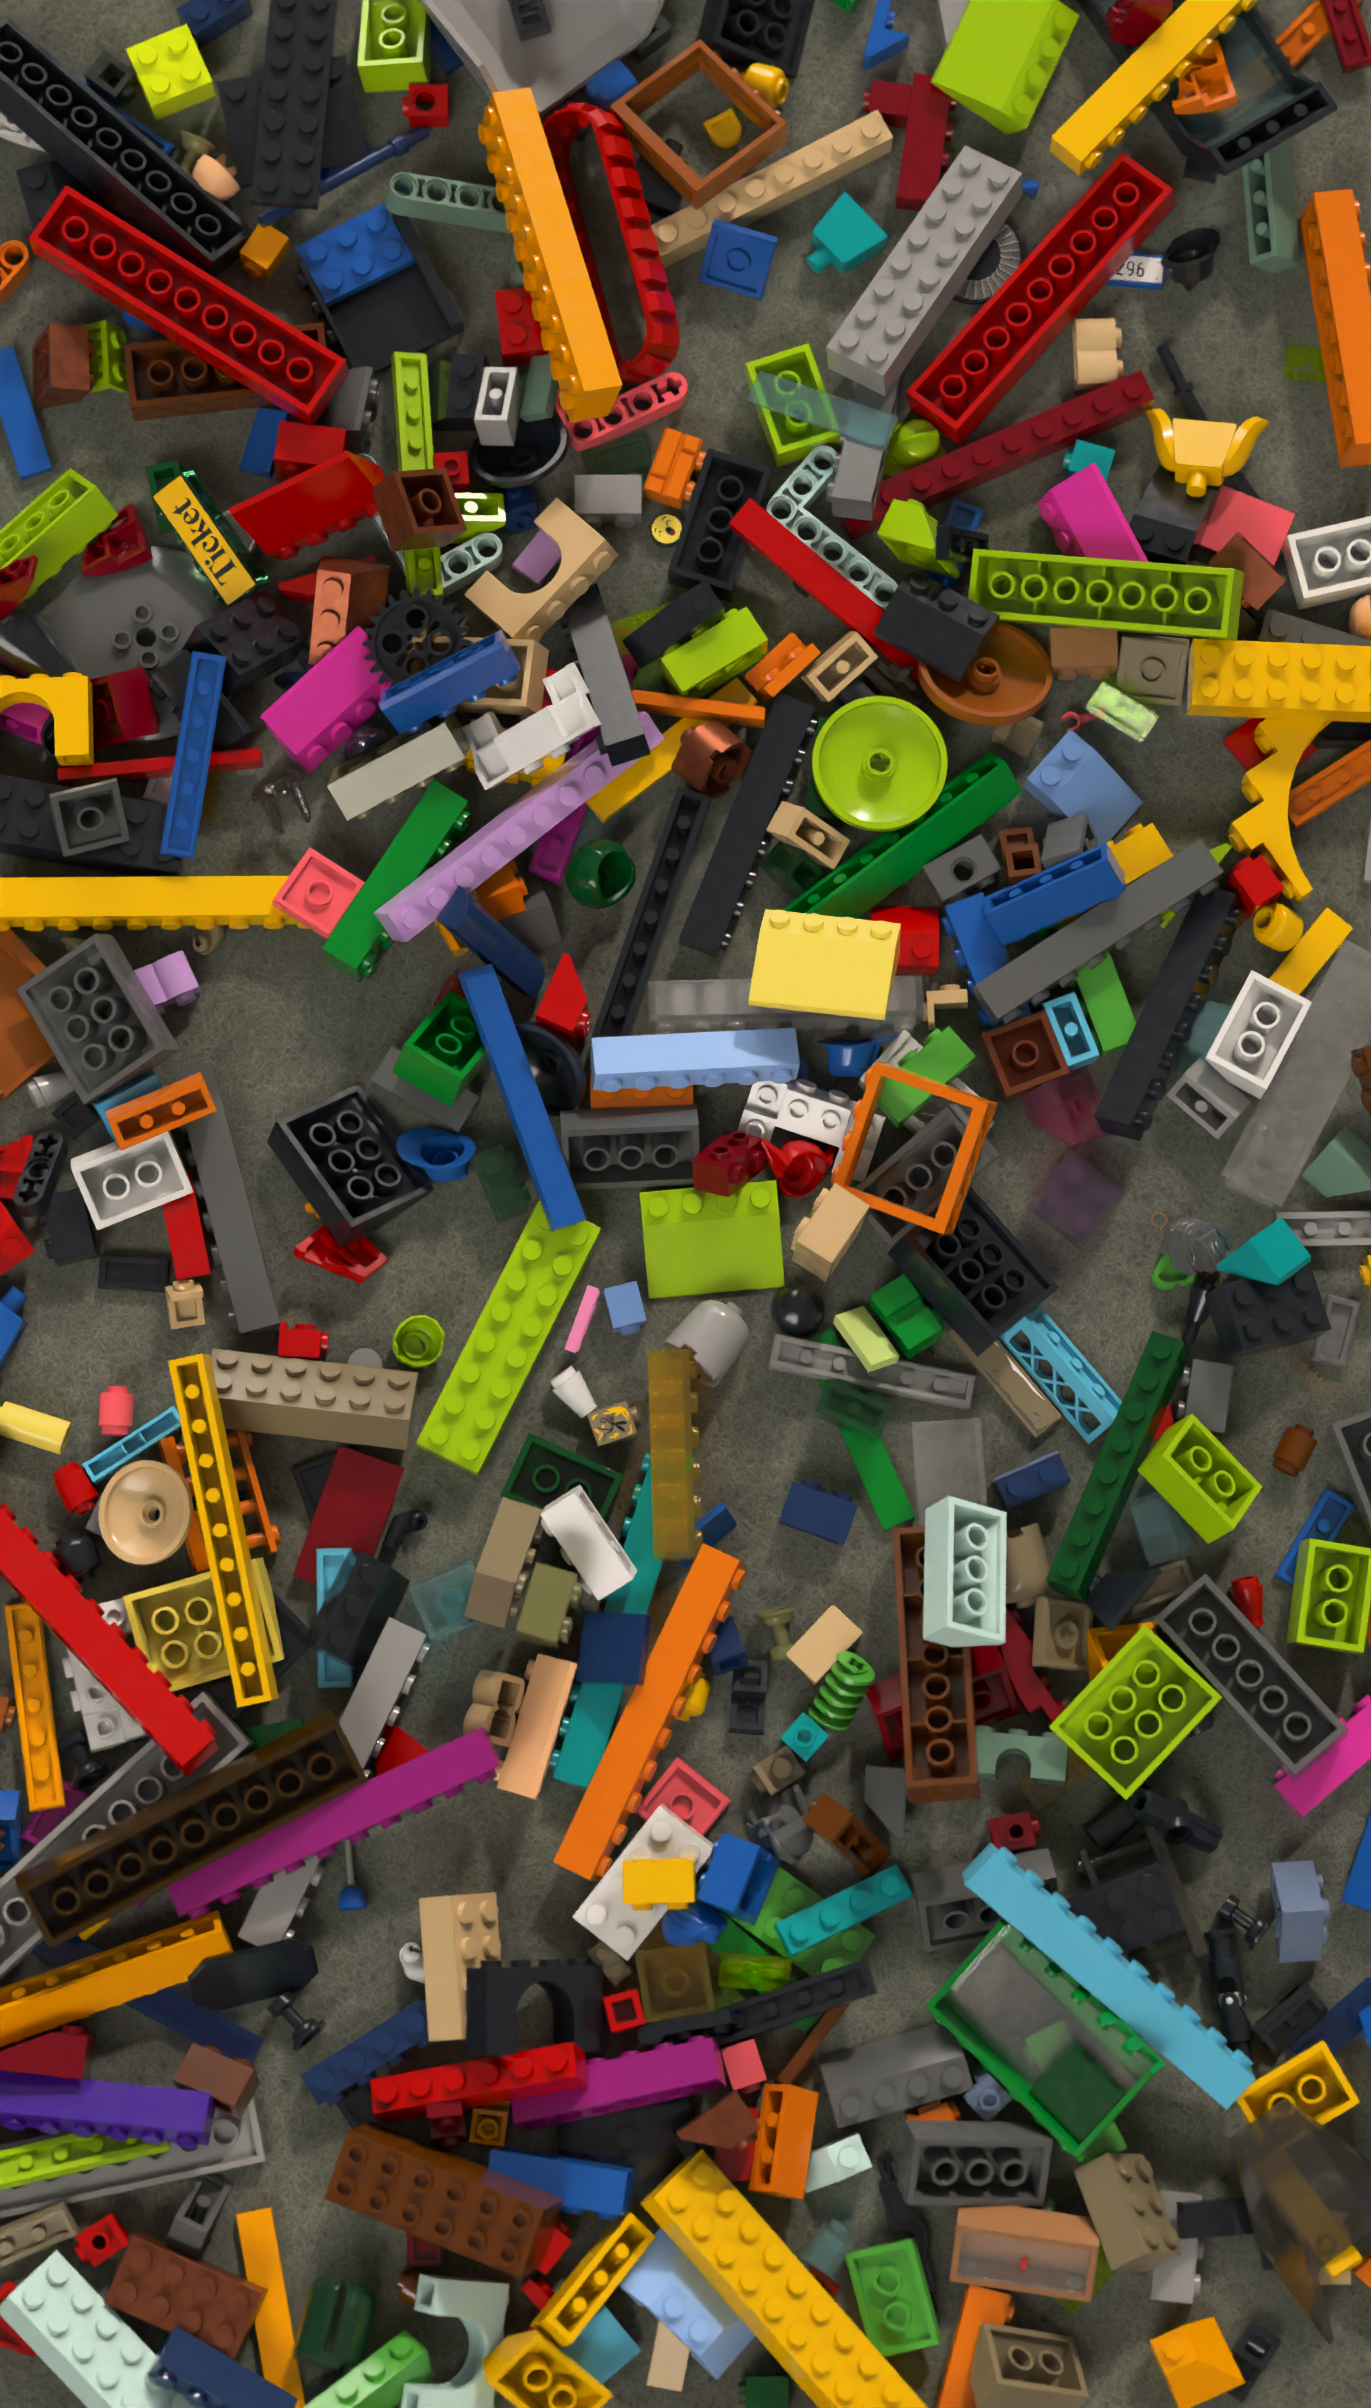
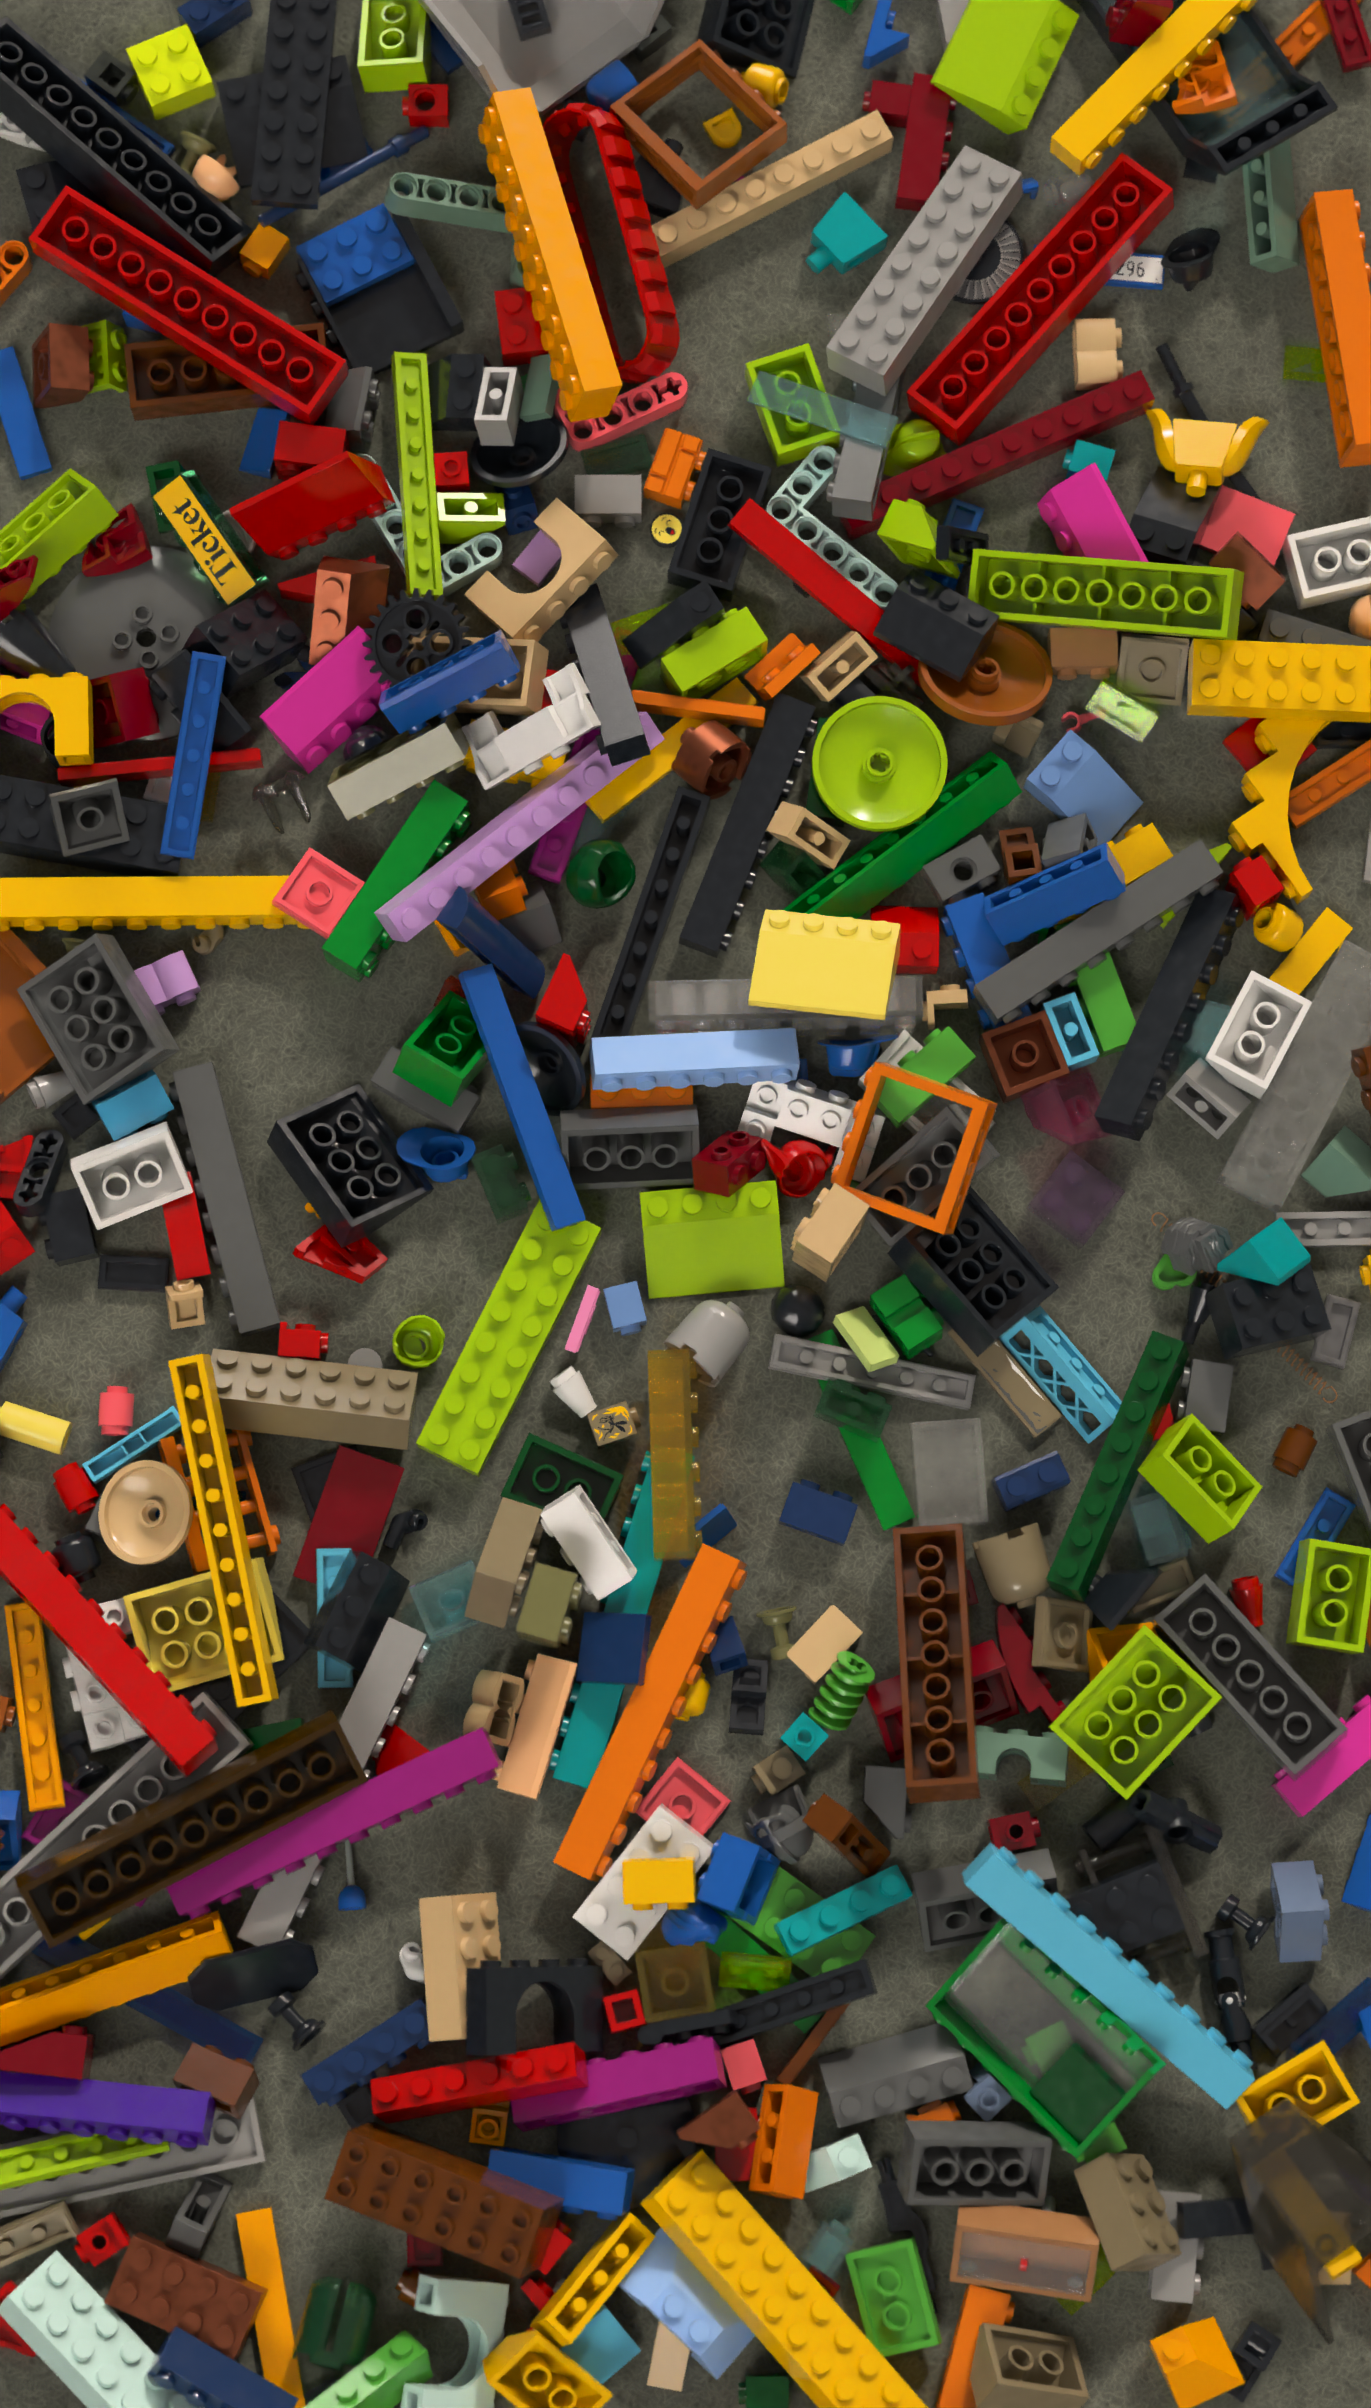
orange brick [105,1072,217,1151] -> none
copper brick [371,468,467,551] -> none
dark red slope [426,2100,468,2149] -> none
blue tile [699,219,778,300] -> none
light aqua slope [923,1496,1007,1647] -> none

